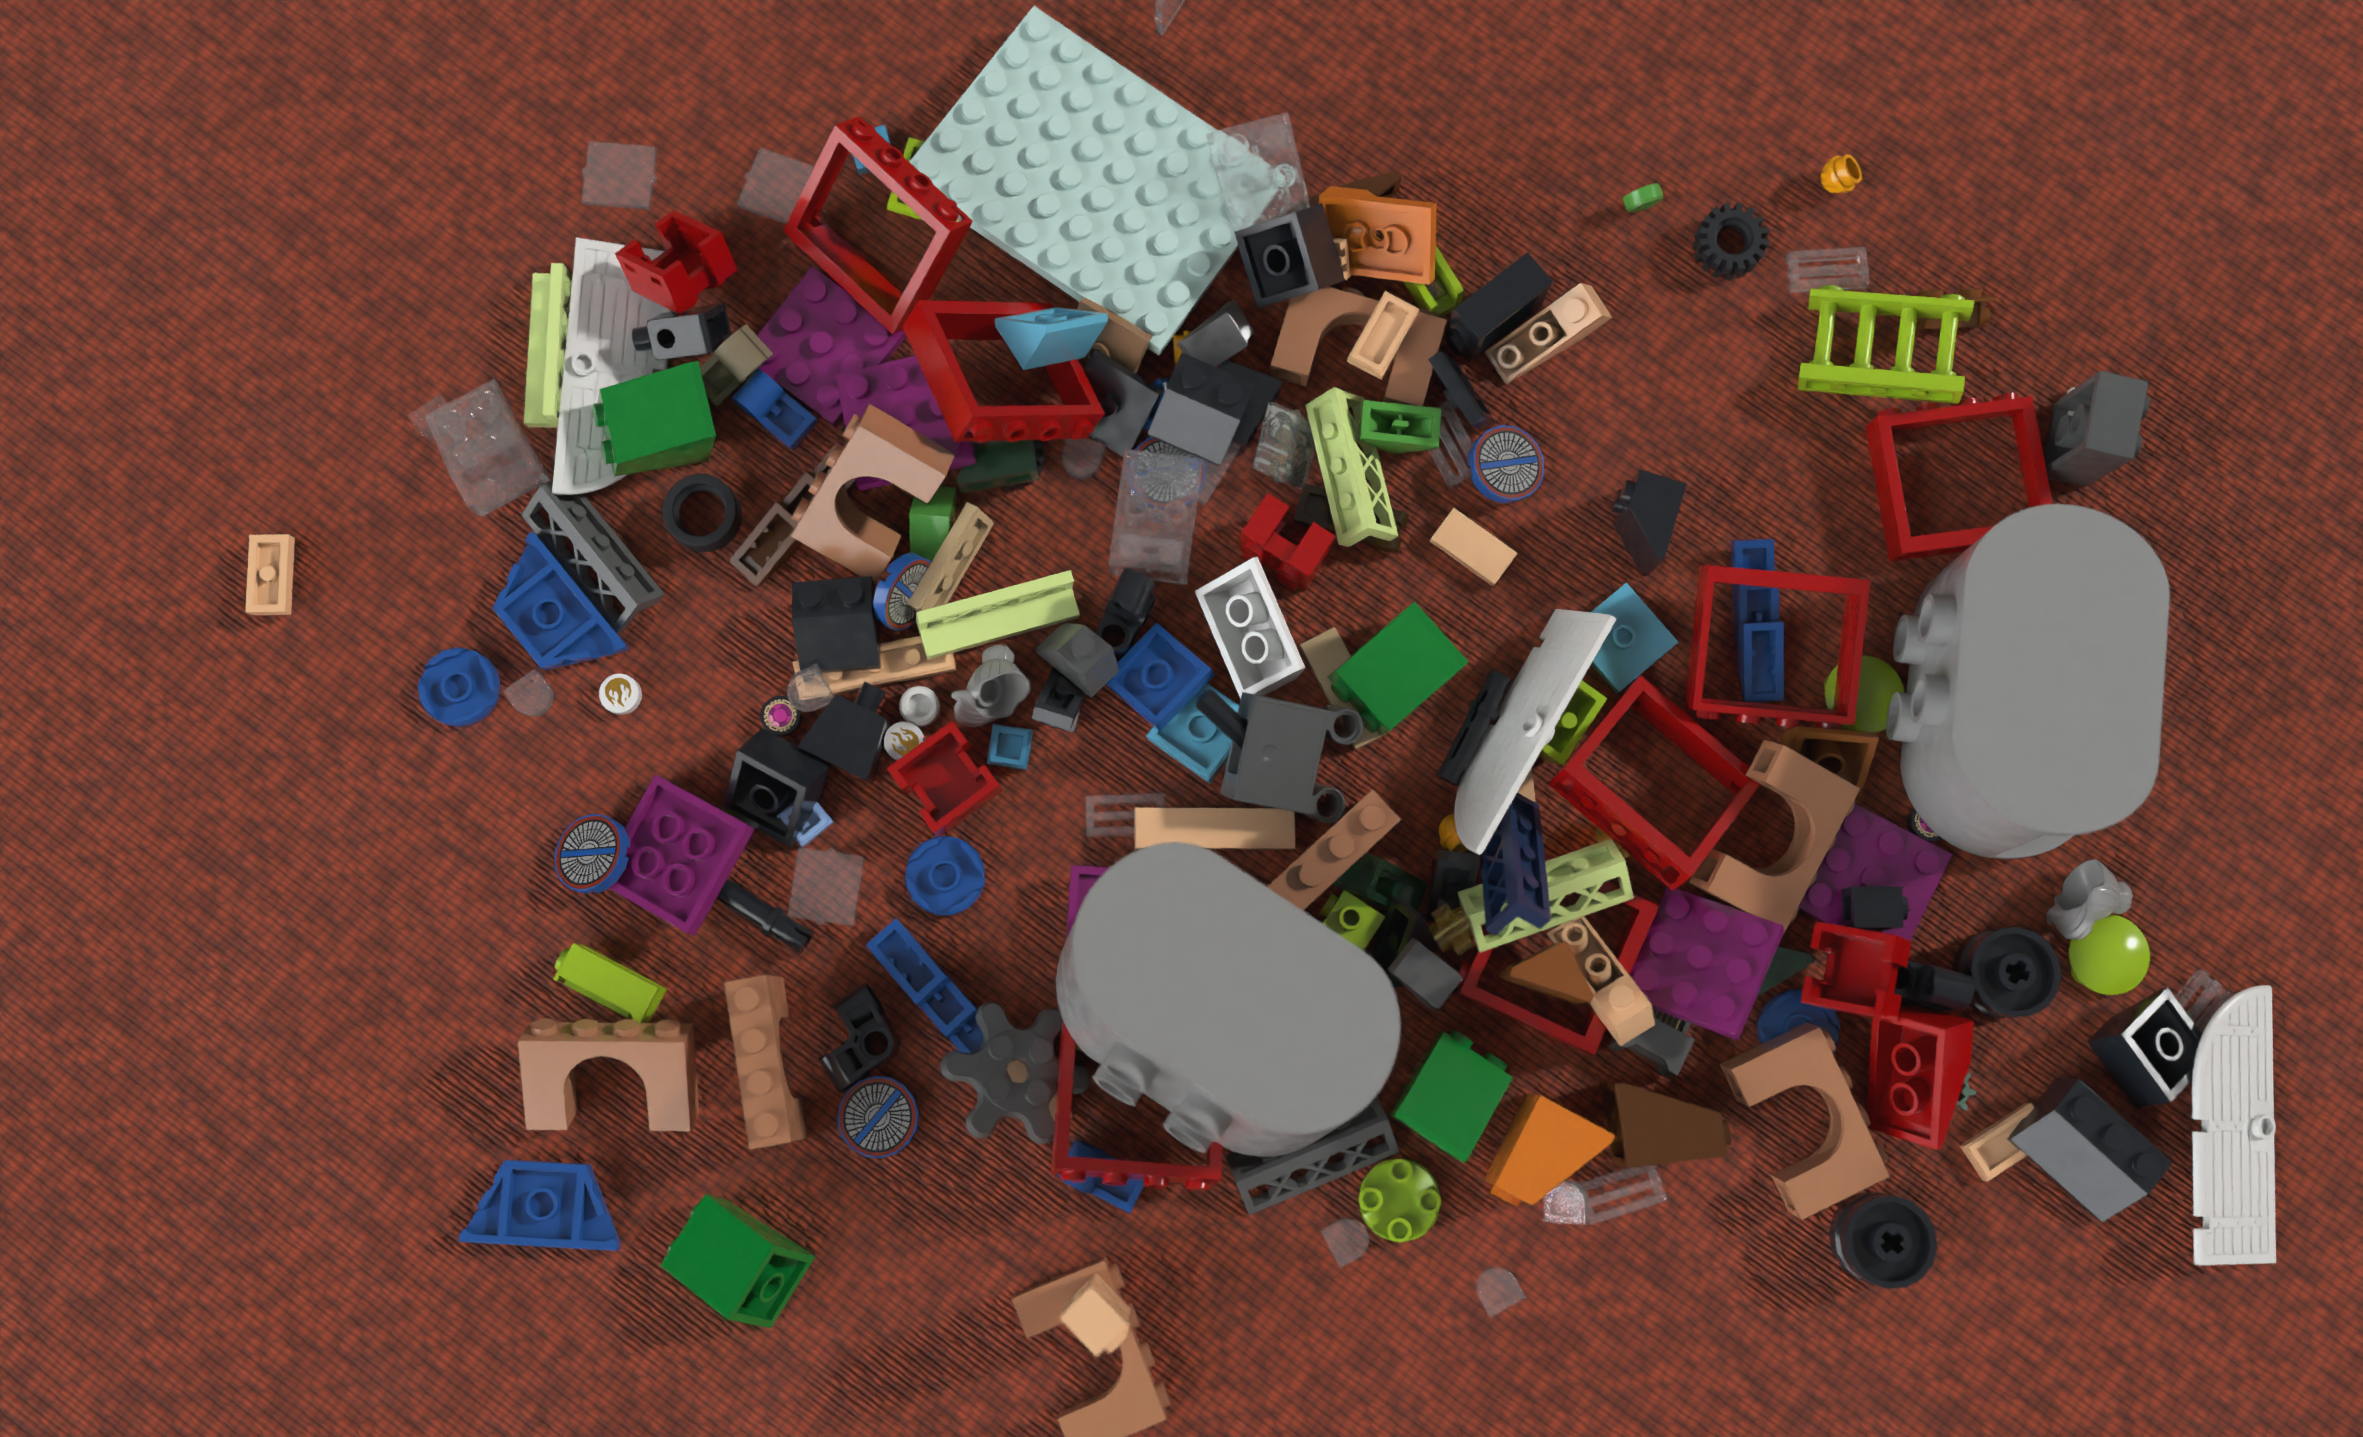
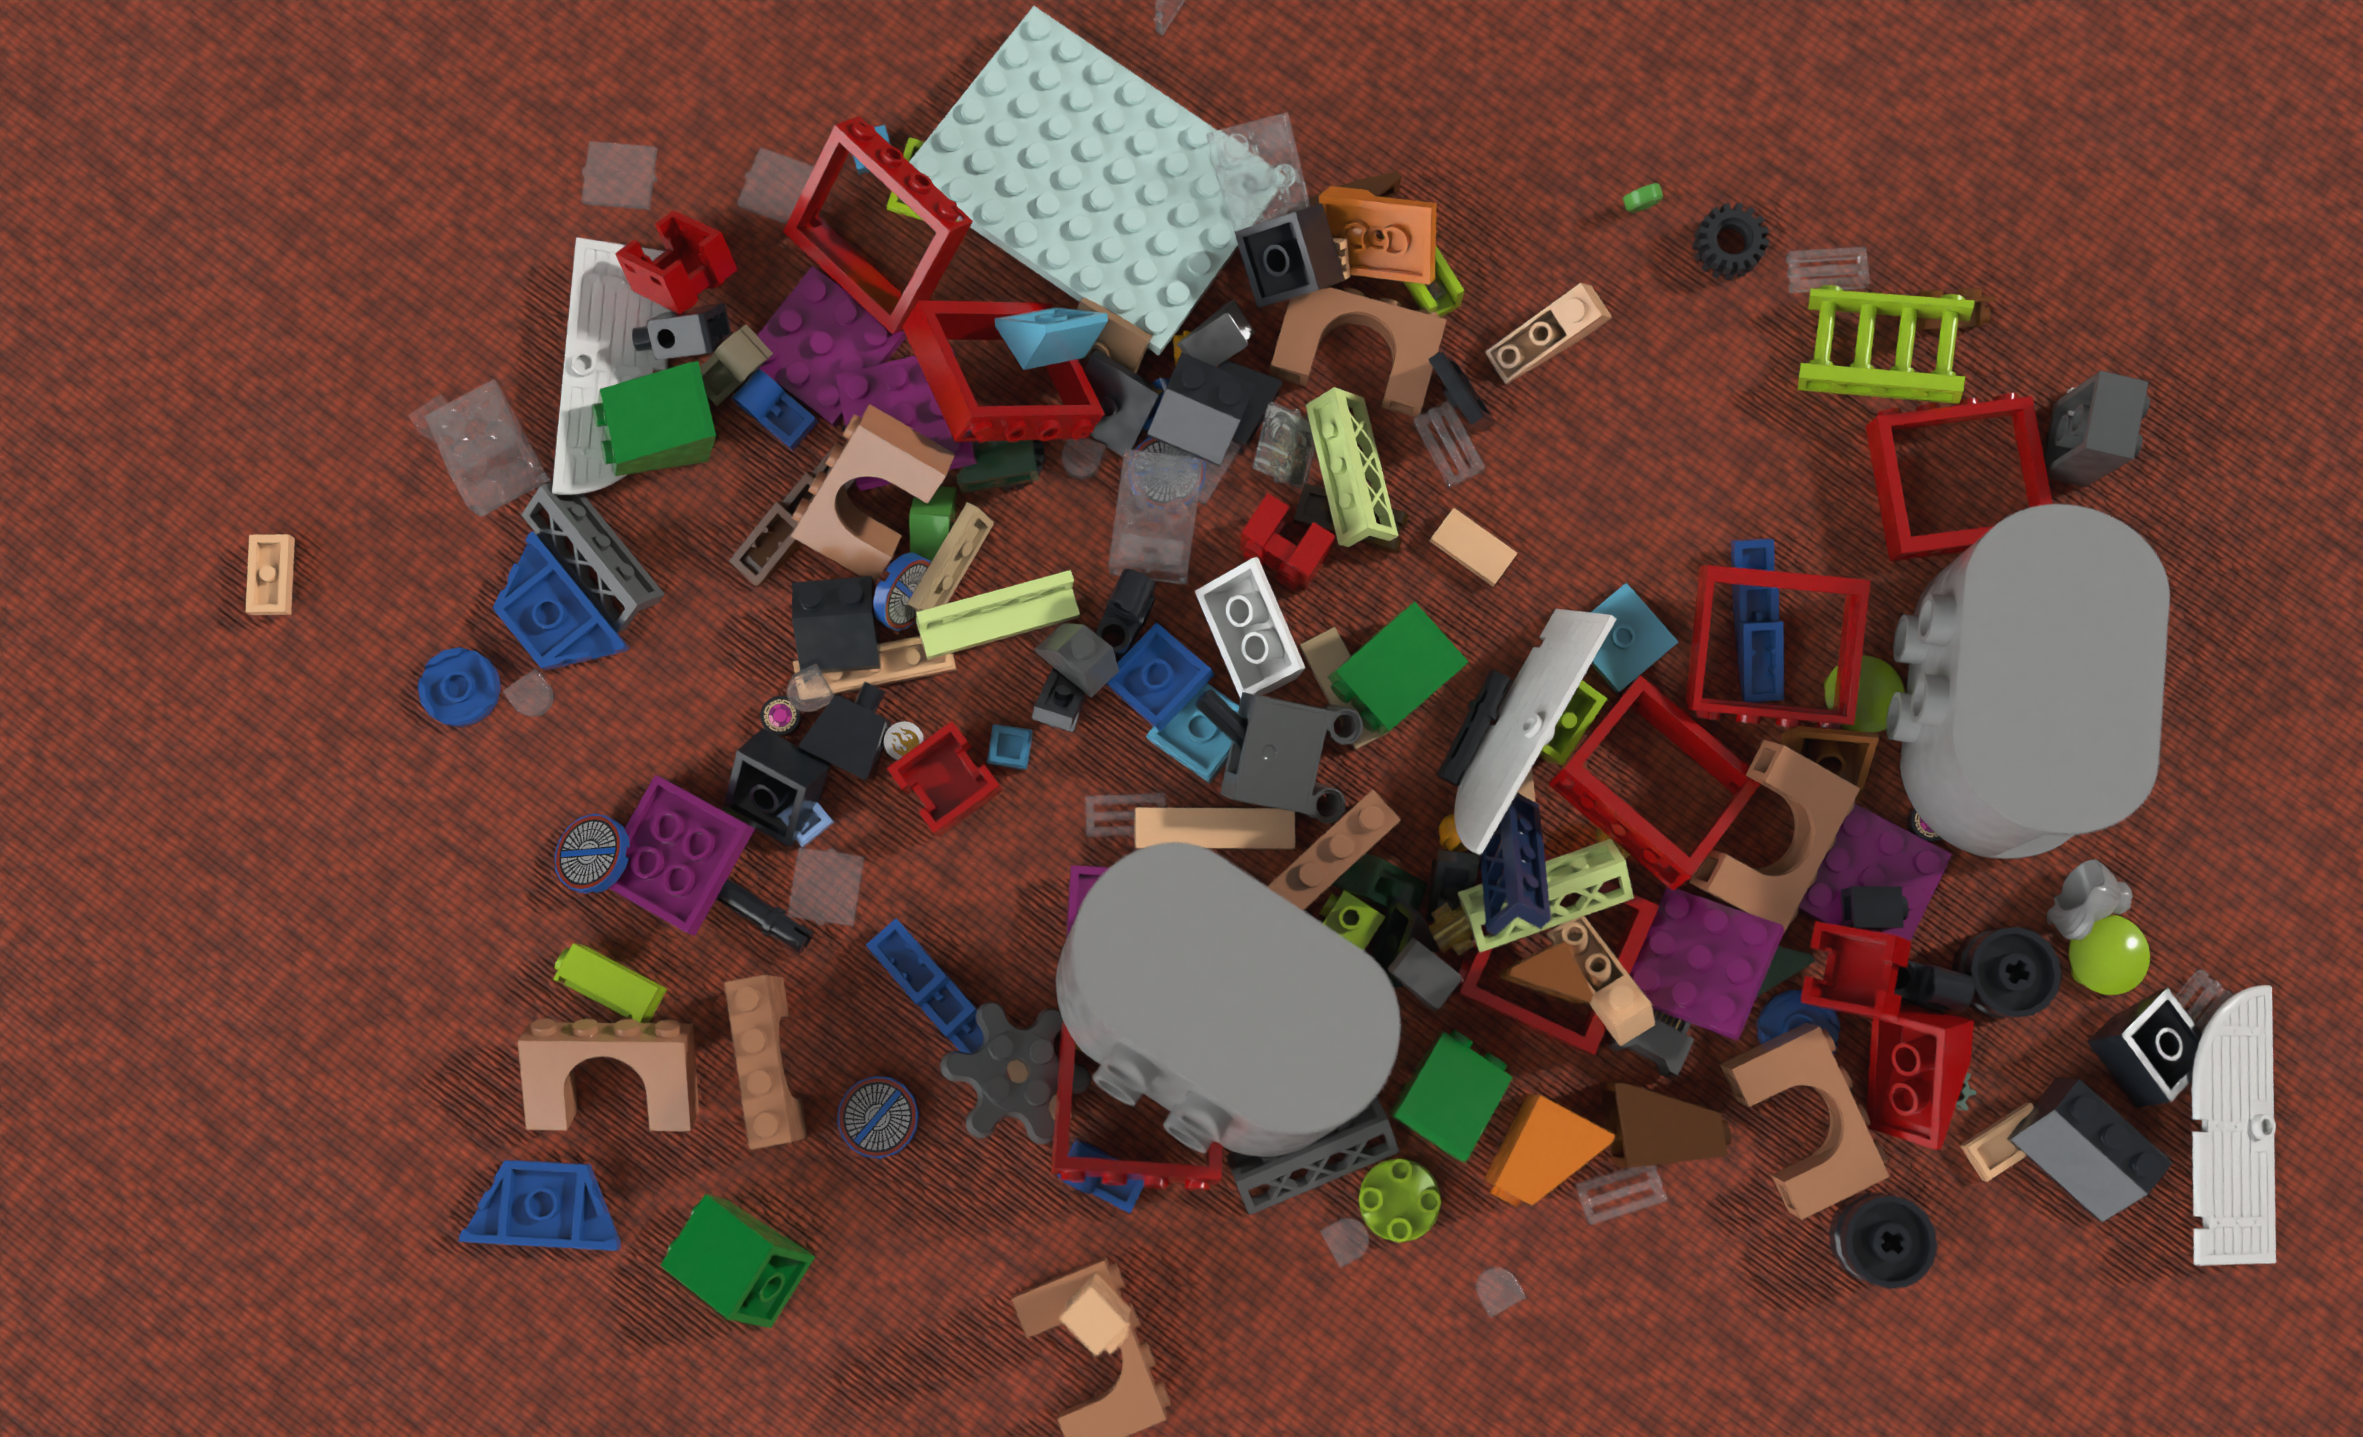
yellowish green fence [524,263,572,428] -> none
white tile [599,674,642,715] -> none
black tyre [663,474,742,552] -> none
black piece [818,983,900,1093] -> none
white tile [899,686,940,727] -> none
blue tile [905,836,985,916] -> none
light grey hair [951,644,1031,727] -> none
light nougat tile [1347,291,1420,380] -> none
bright green slope [1359,400,1442,454] -> none
black window [1445,252,1553,363] -> none
tile [1468,425,1545,504] -> none
clear tile [1544,1180,1588,1225] -> none
black slope [1611,469,1686,575] -> none
light orange plate [1821,154,1862,193] -> none

